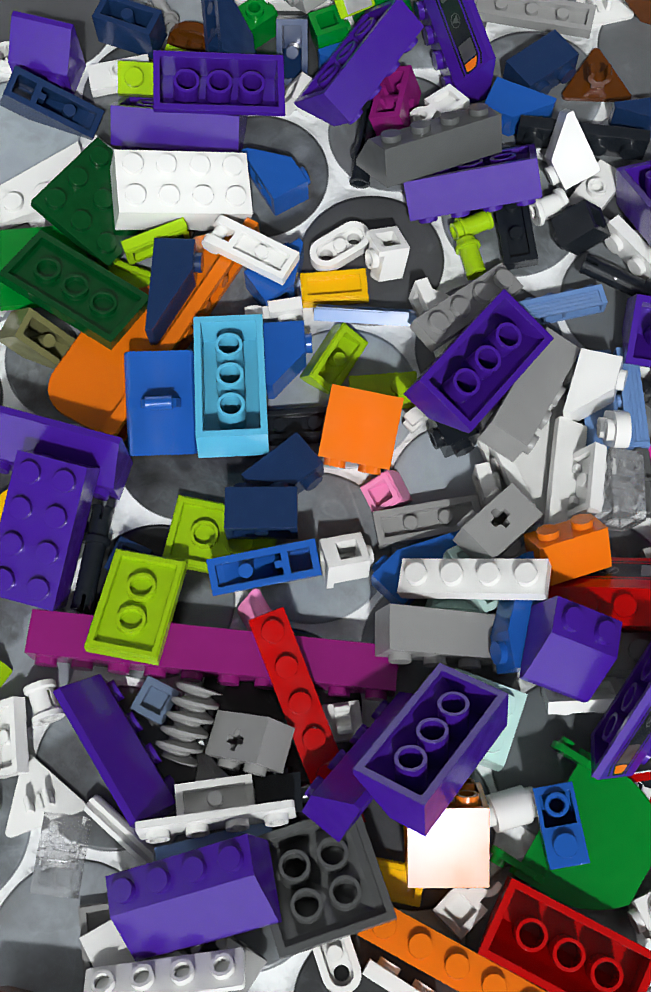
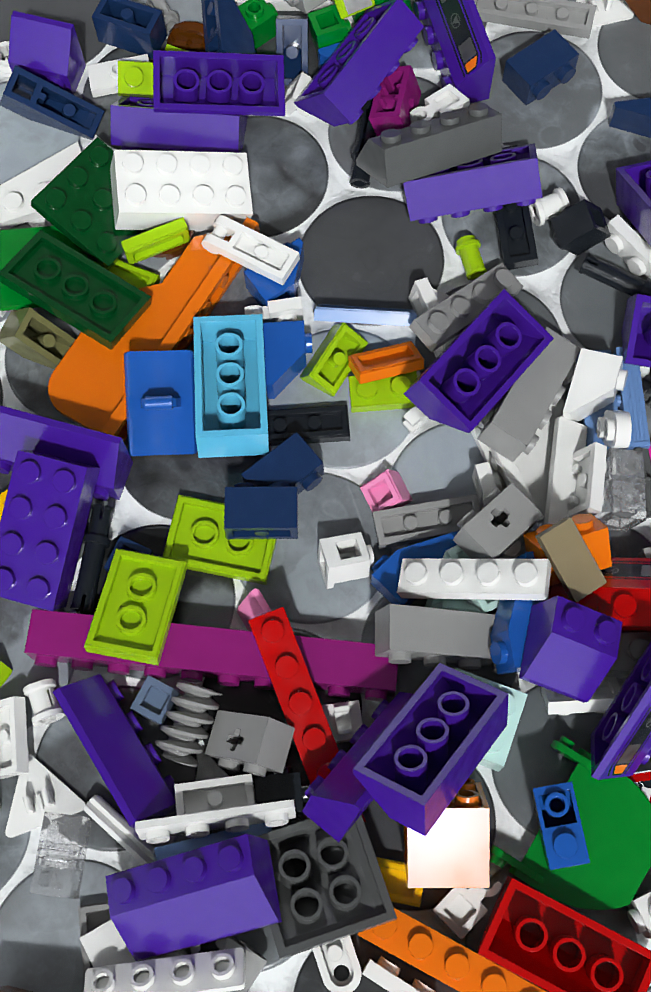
dark blue slope [145,238,204,345] -> none
blue slope [206,538,322,596] -> none
blue slope [241,147,311,216] -> none
yellow tile [300,268,369,308] -> none
white plate [310,221,369,272] -> none
orange brick [317,384,404,475] -> none
white brick [365,226,410,282] -> none
black brick [428,418,480,458] -> none
lime pin [449,210,494,241] -> none
blue slope [485,77,557,136] -> none
white brick [485,785,537,833] -> none
black plate [515,115,651,160] -> none
medium blue piece [518,284,608,325] -> none
white slope [544,108,601,190] -> none
reddish brown piece [562,48,632,102] -> none
white plate [568,159,616,211] -> none
none -> orange tile [348,341,424,384]
none -> dark tan tile [535,517,607,602]

